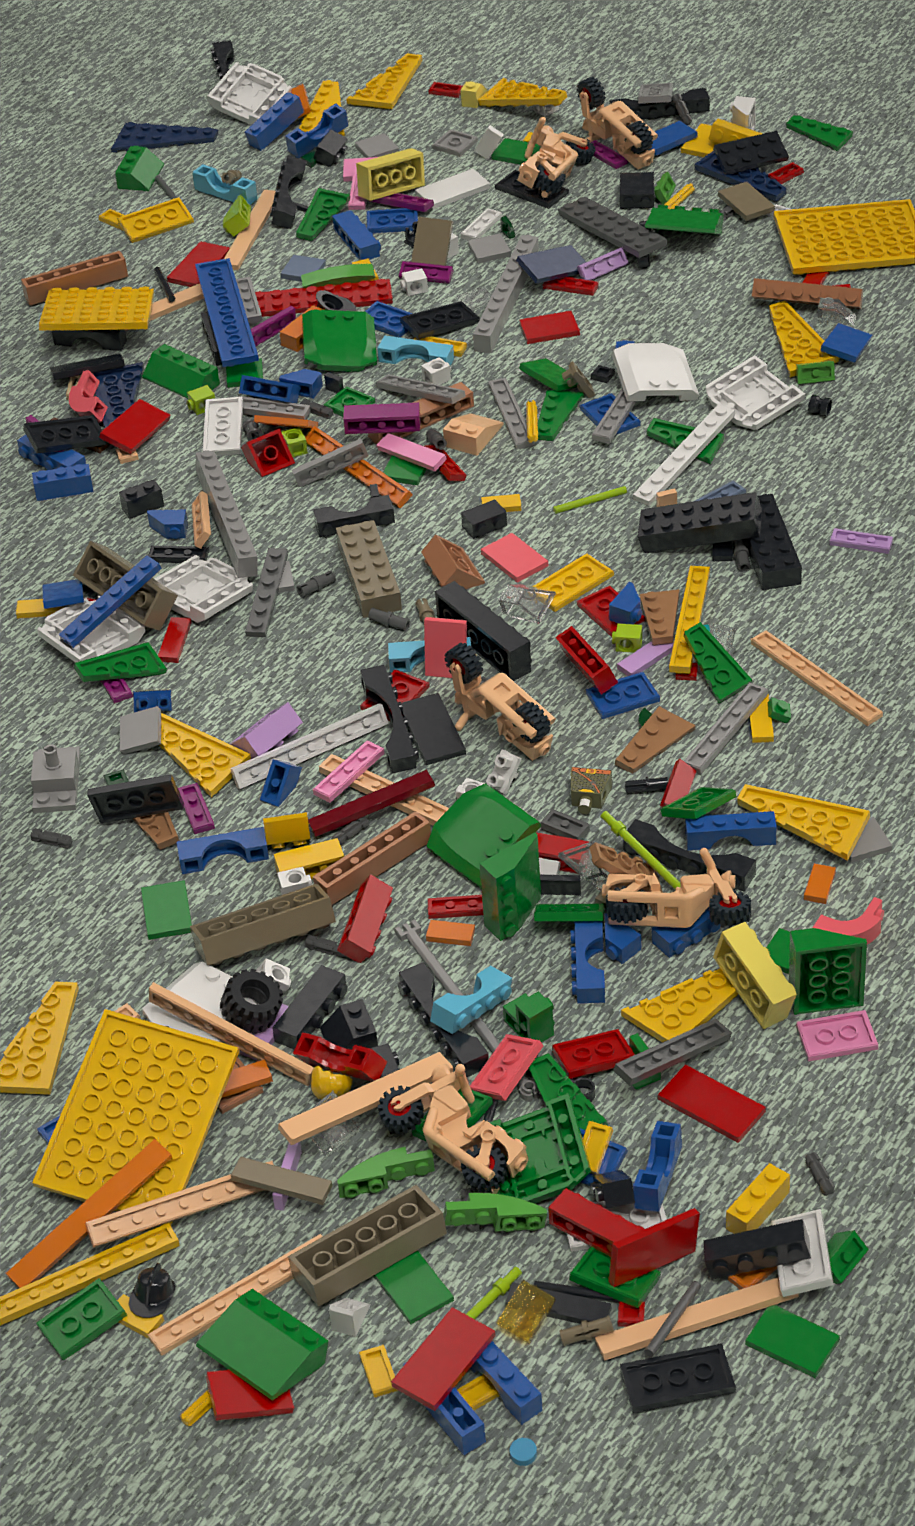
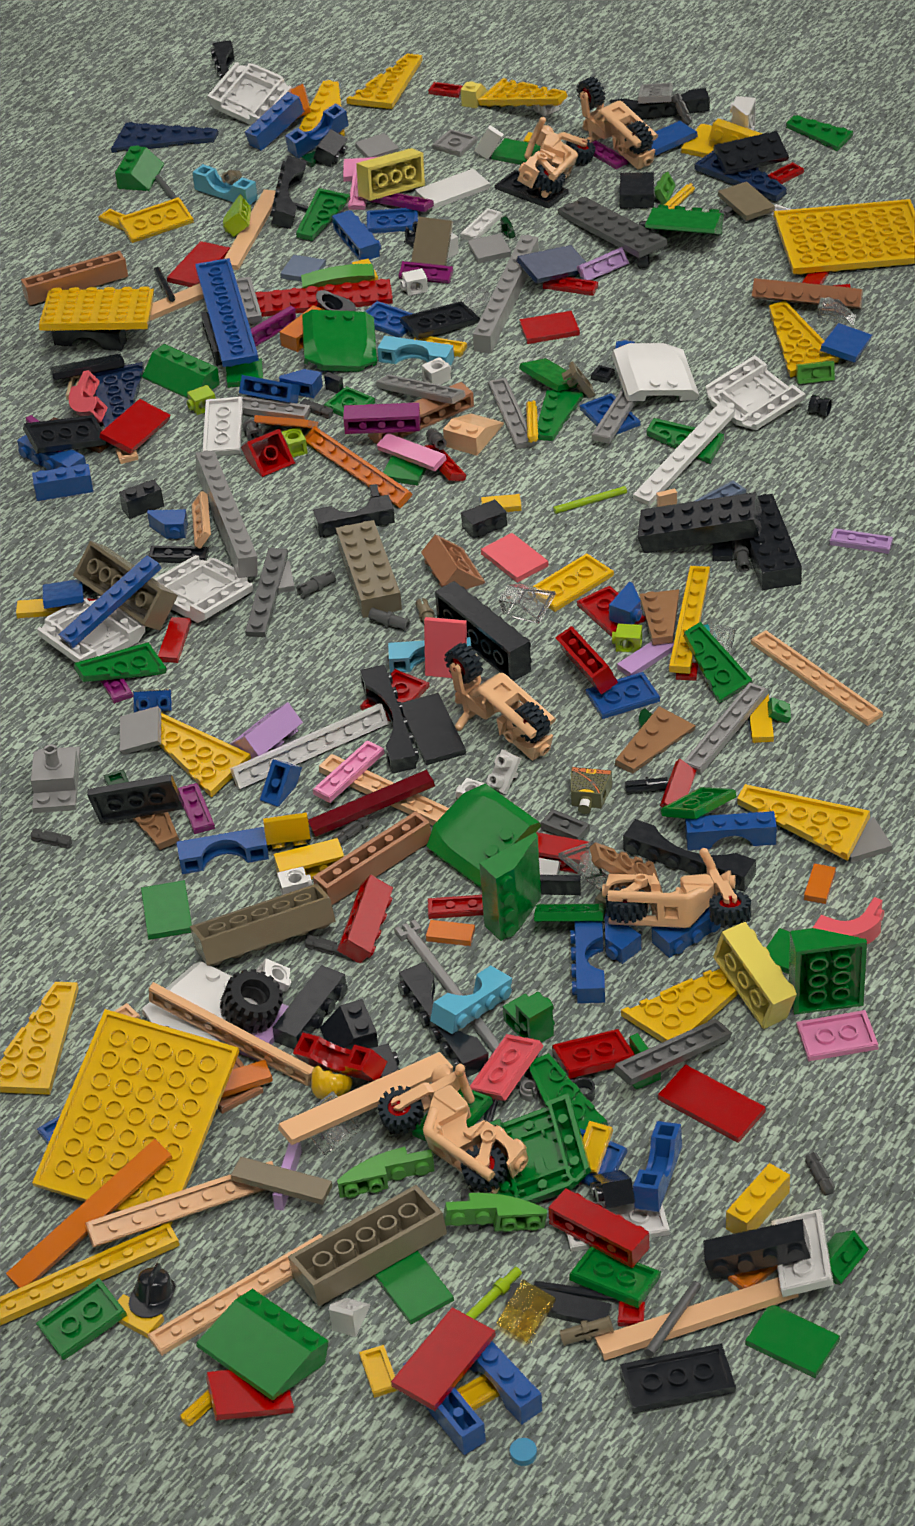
light grey plate [292,438,368,487] -> none
lime bar [600,811,681,890] -> none
red tile [609,1208,700,1287] -> none

